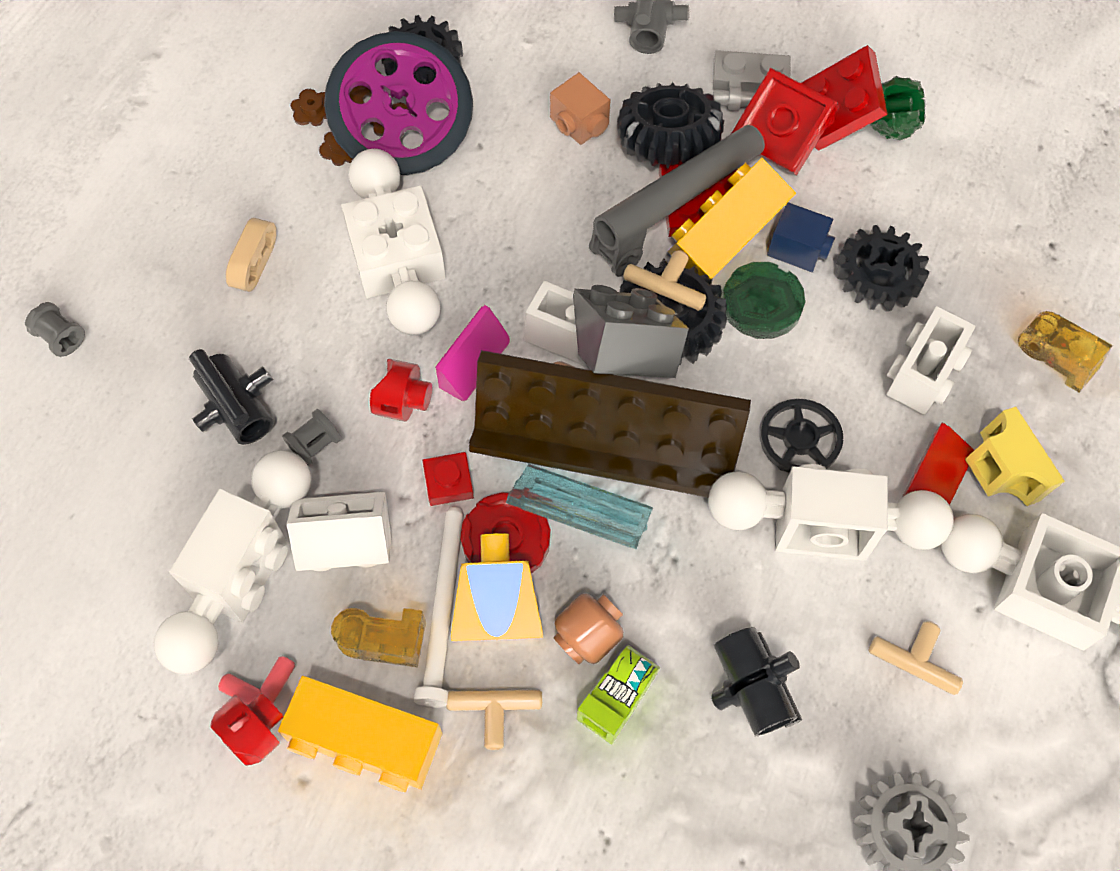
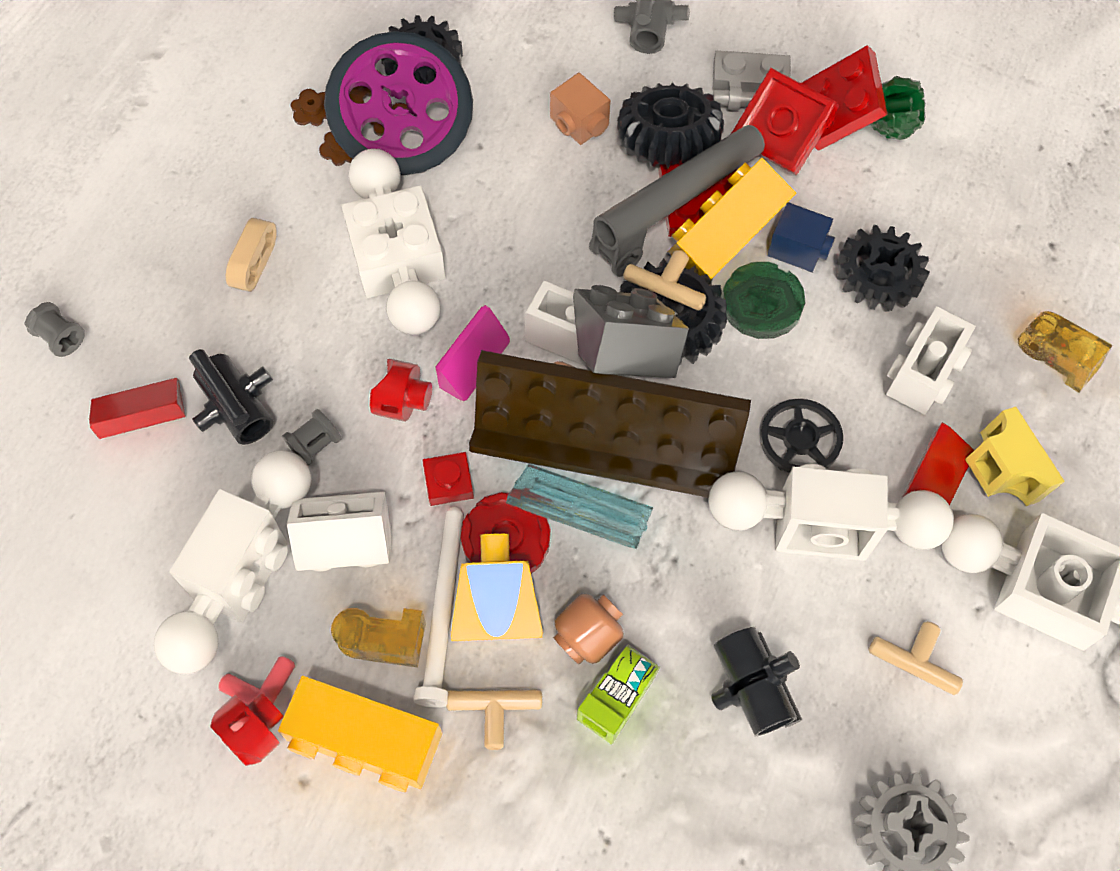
none -> red slope [89,377,186,439]

